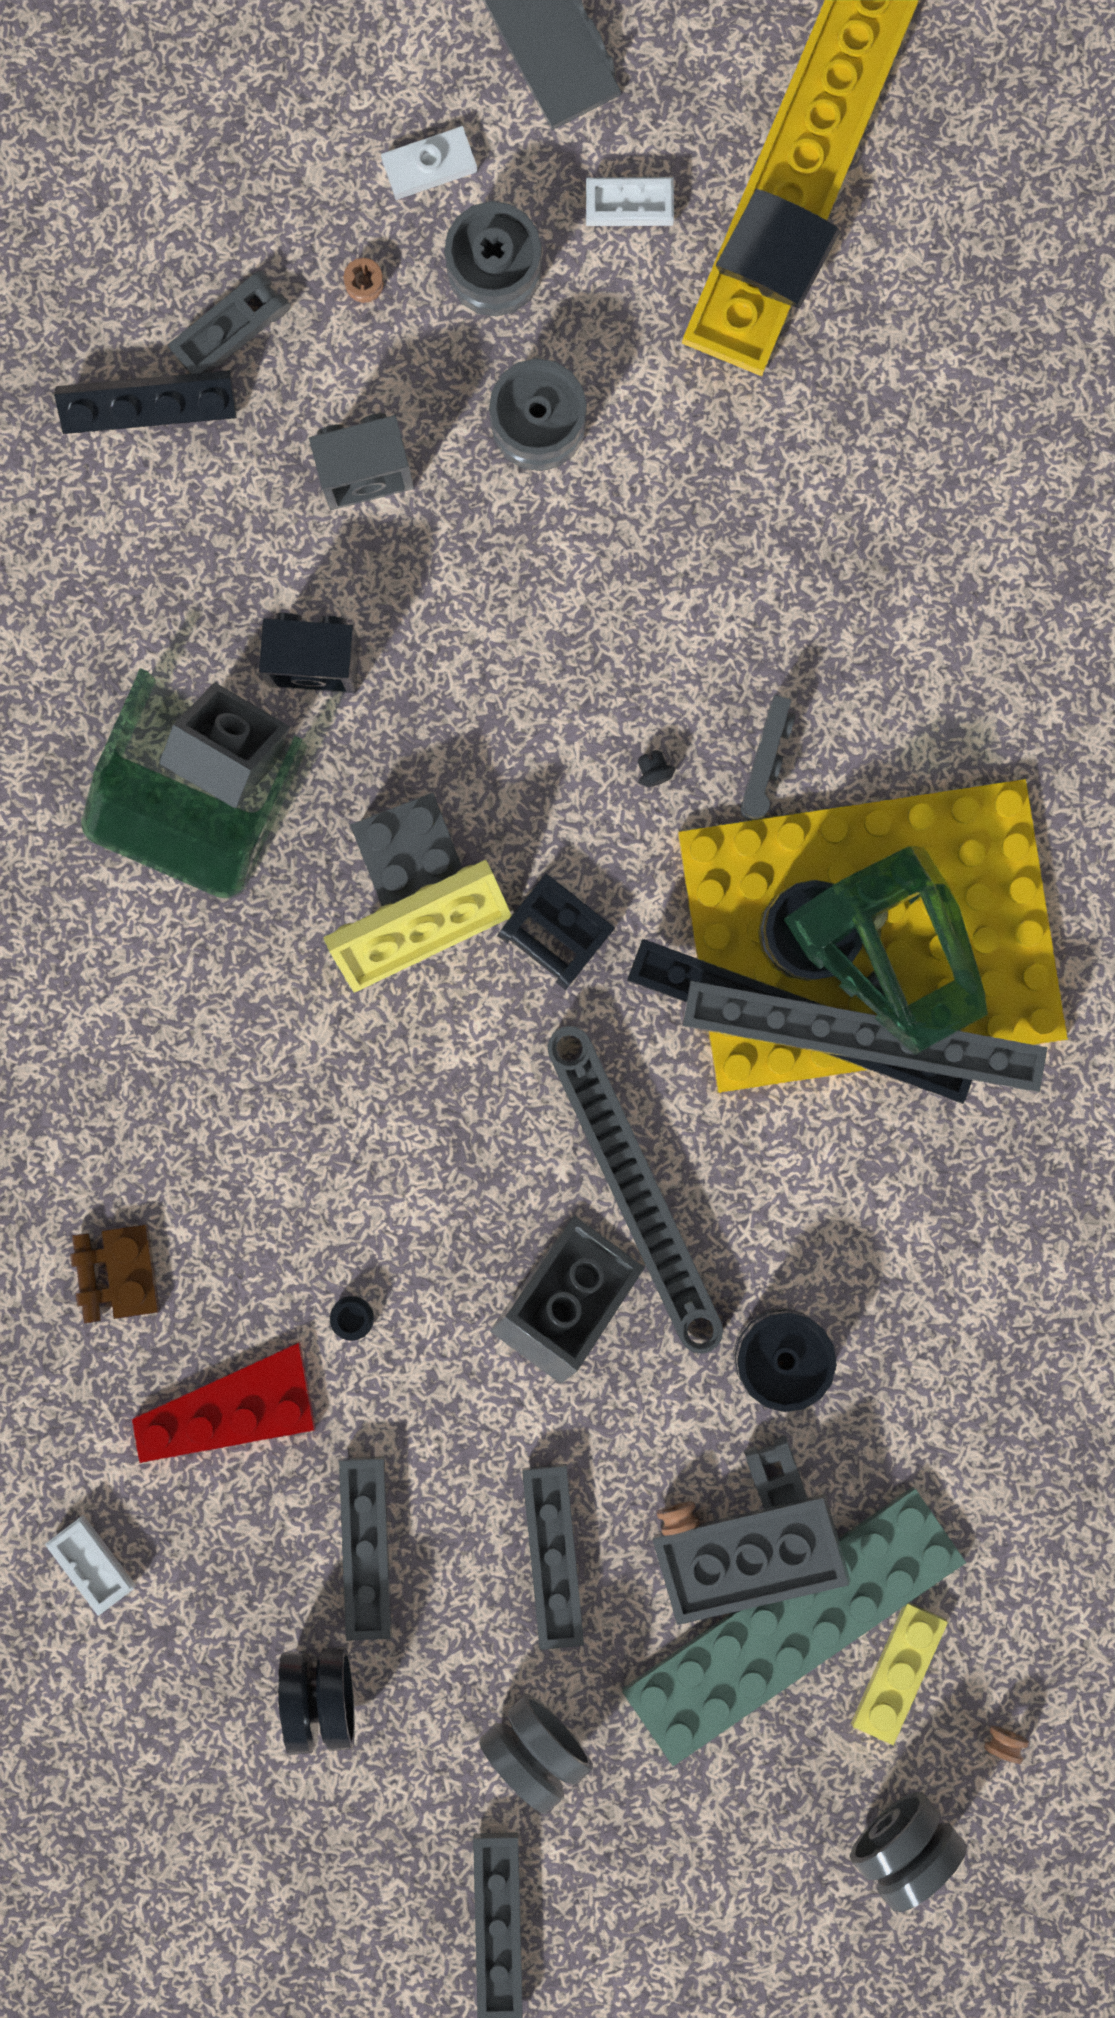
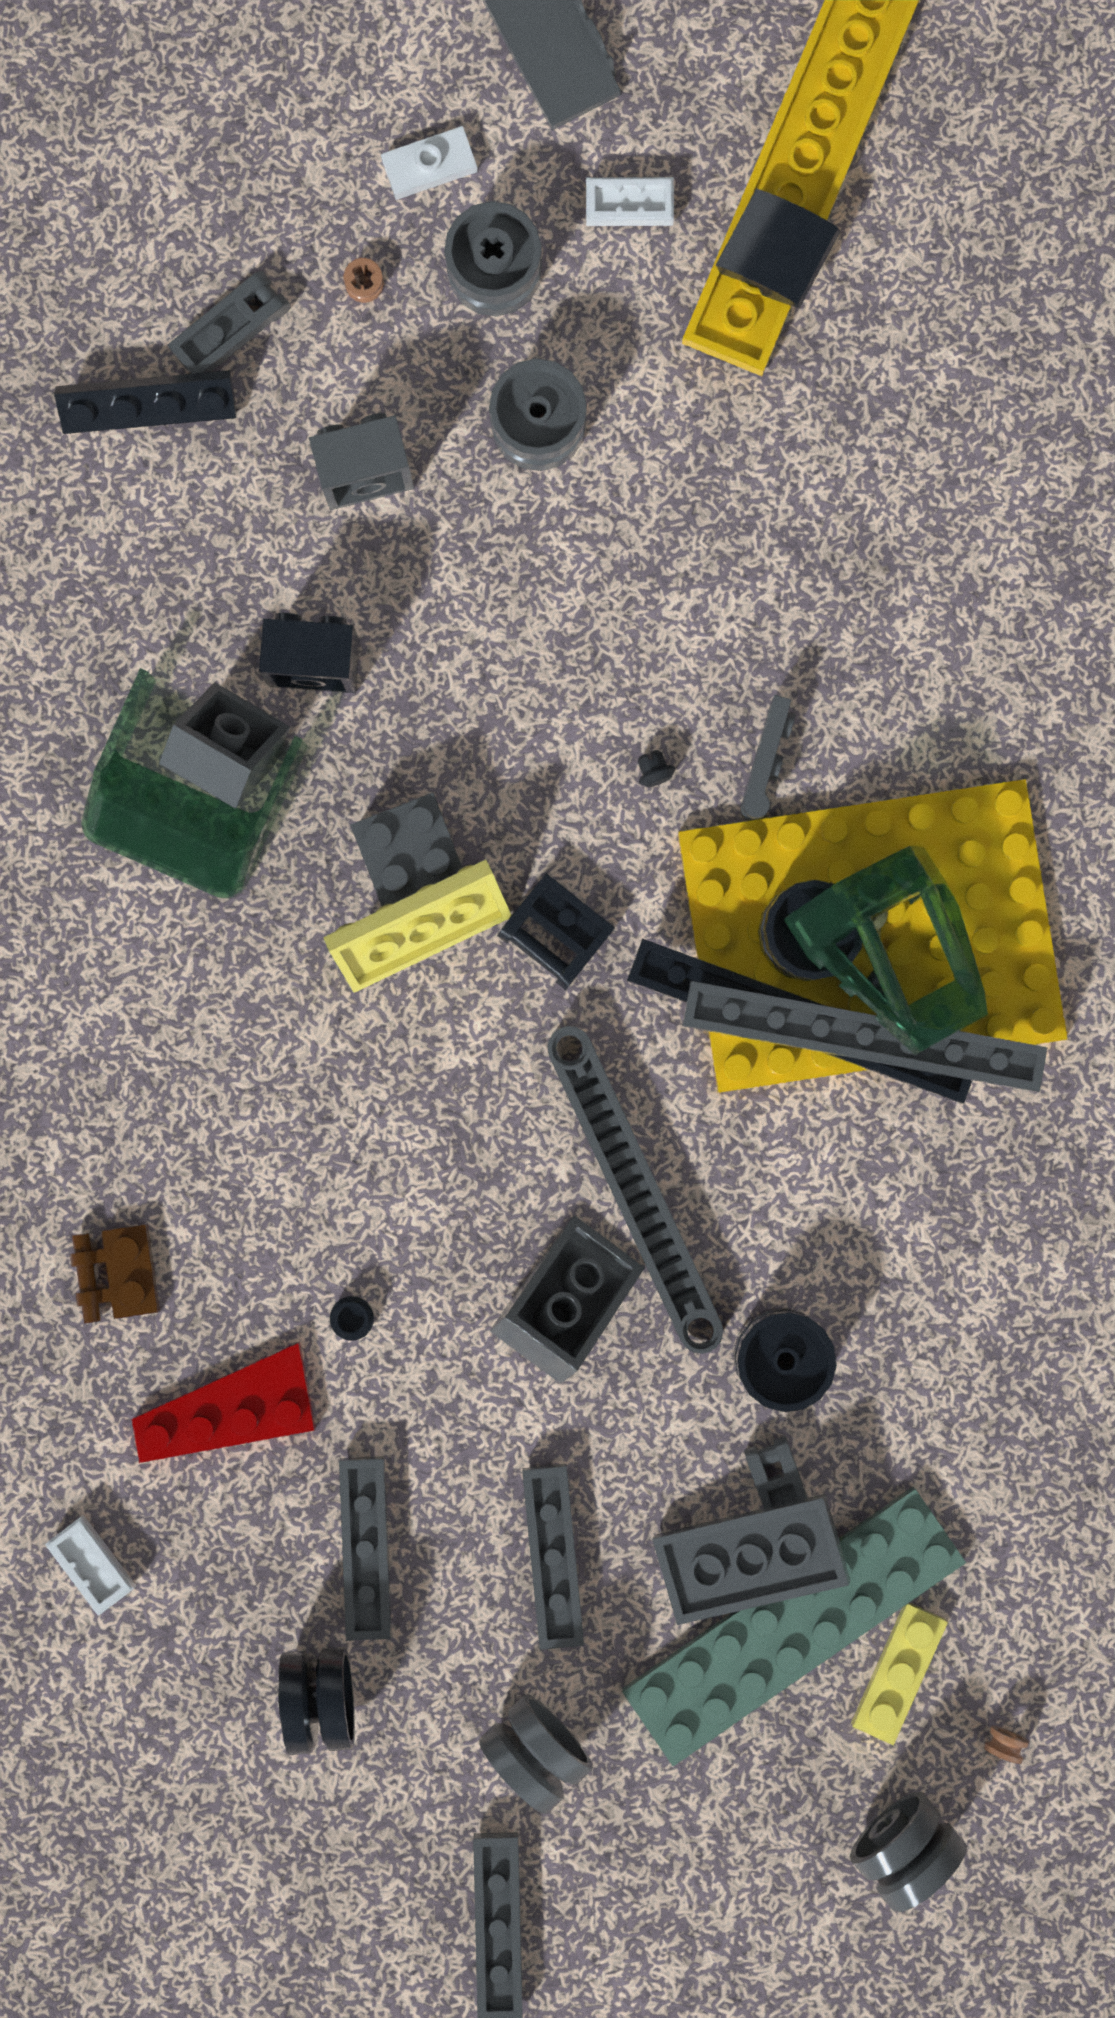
nougat bush [656,1501,700,1535] -> none

